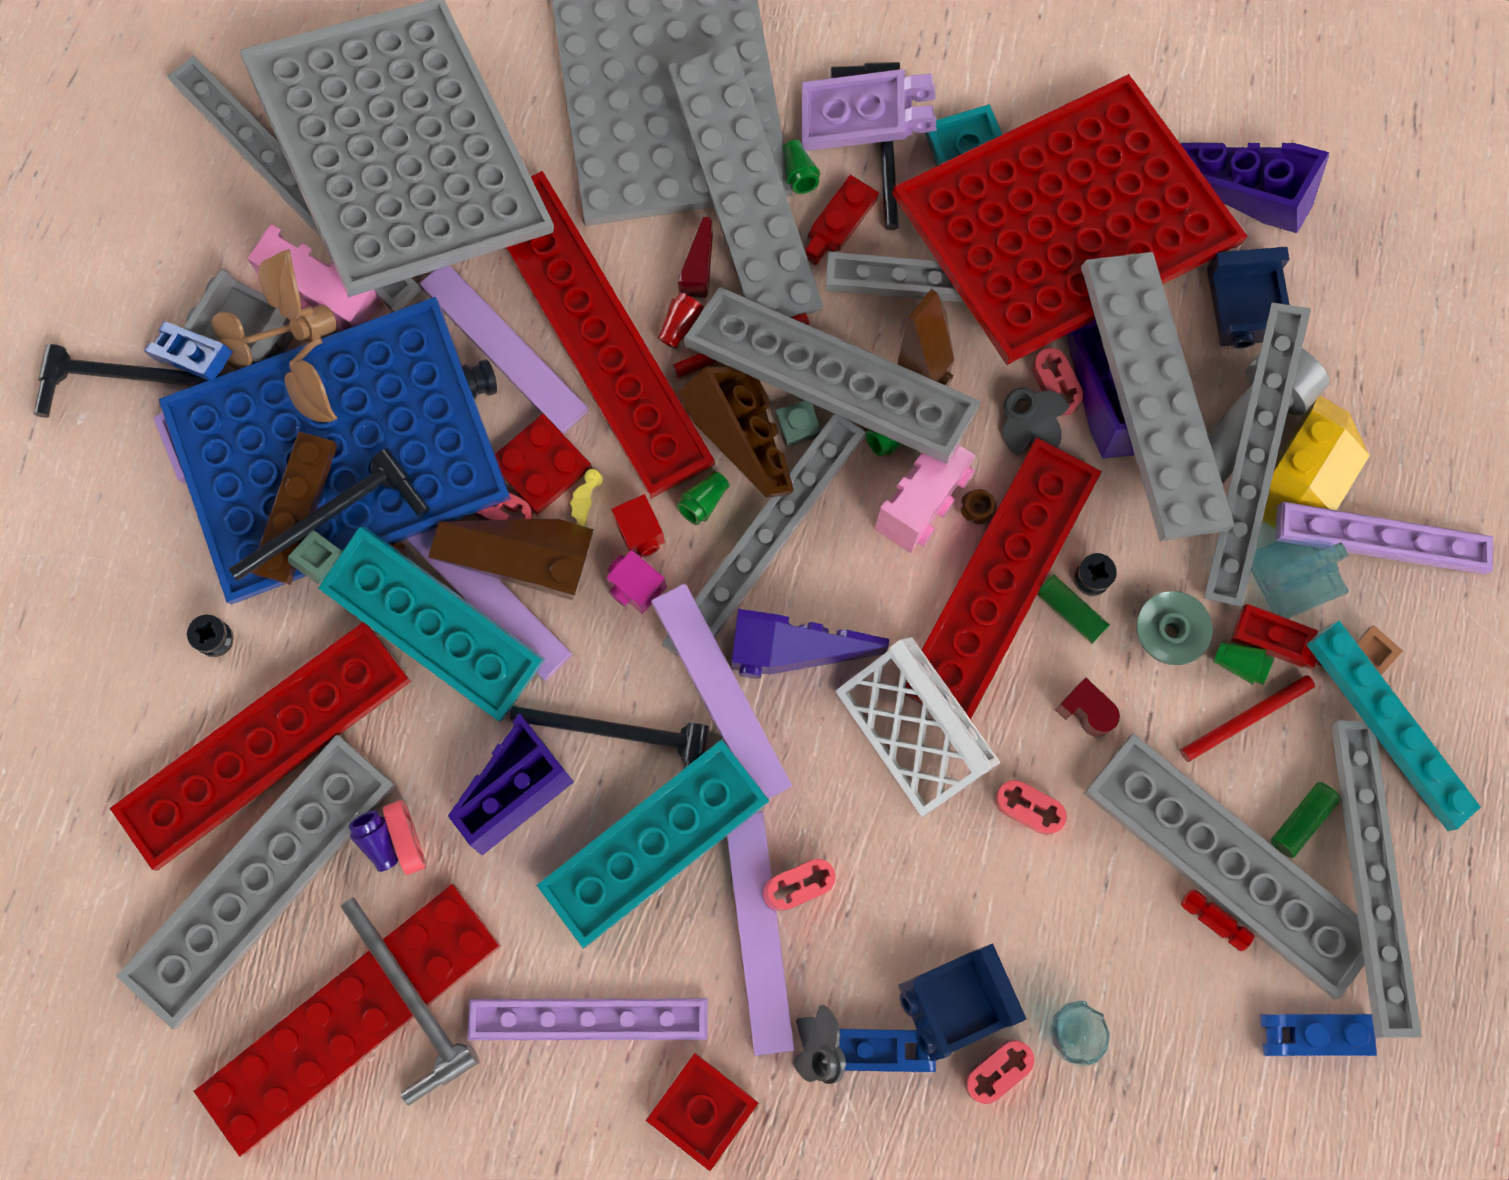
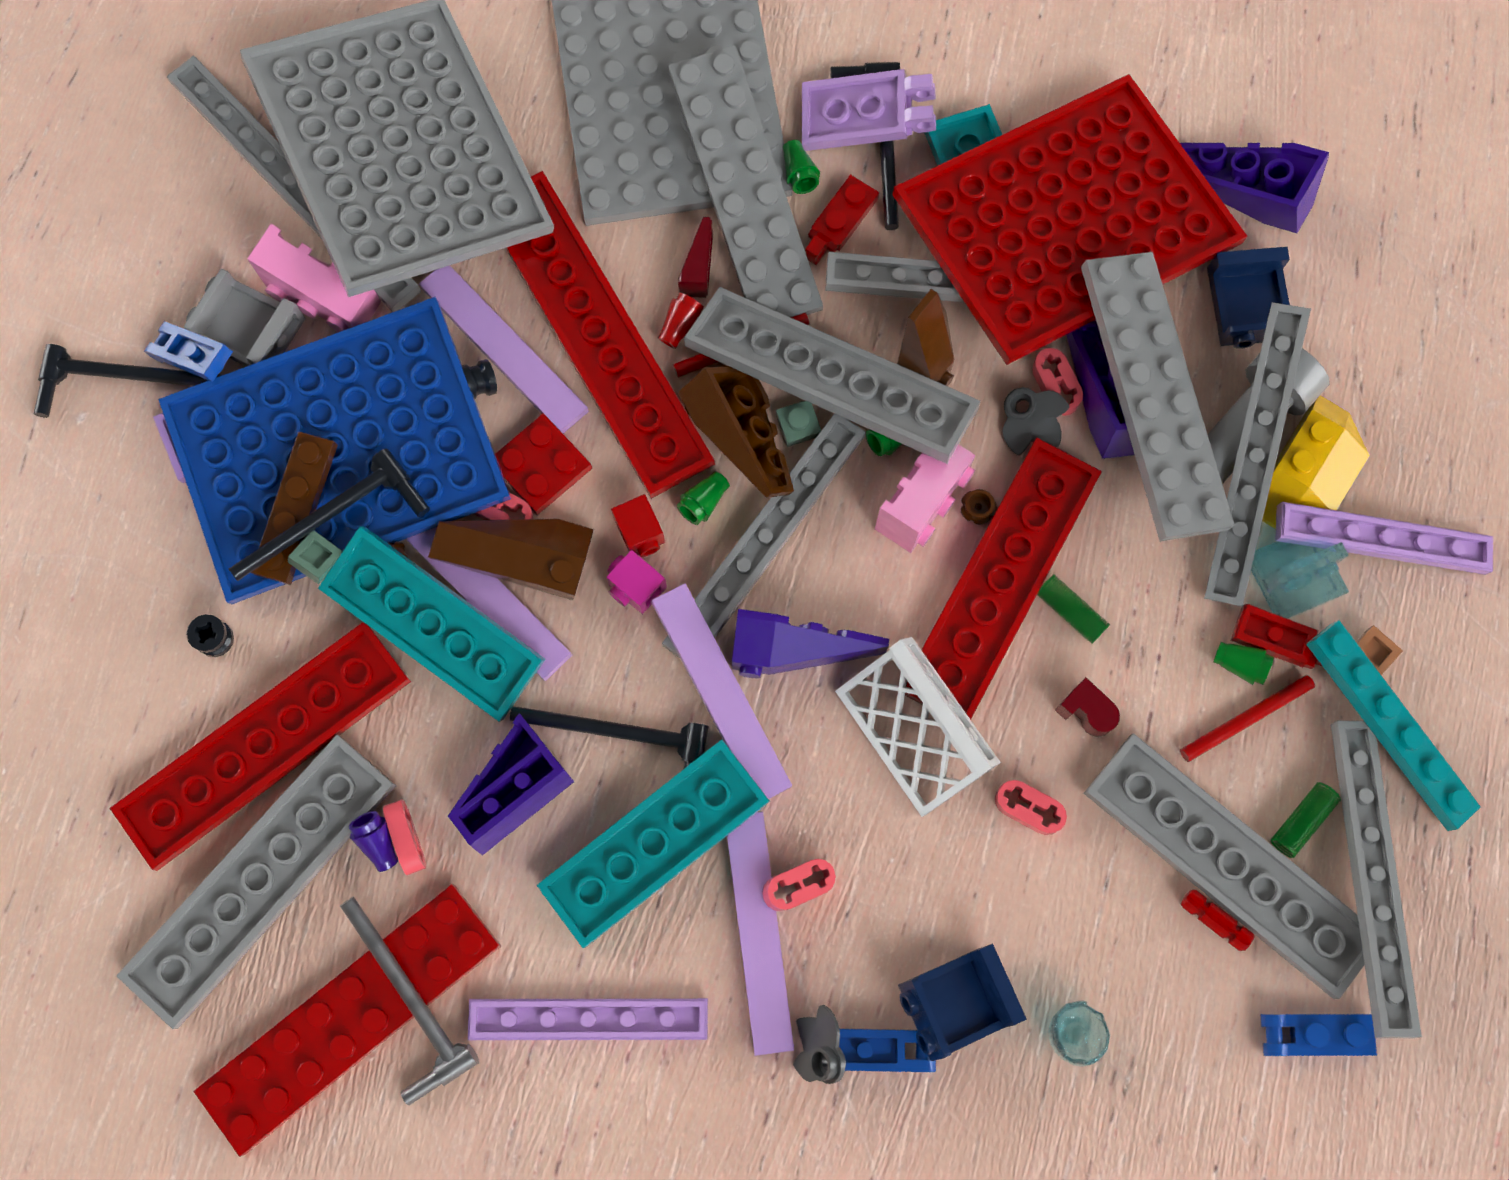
medium nougat plant [211,249,338,422] -> none
light yellow piece [569,469,603,527] -> none
red plate [645,1053,759,1171] -> none
coral beam [965,1040,1034,1104] -> none
black wheel [1074,553,1117,596] -> none
sand green dish [1136,591,1213,665] -> none

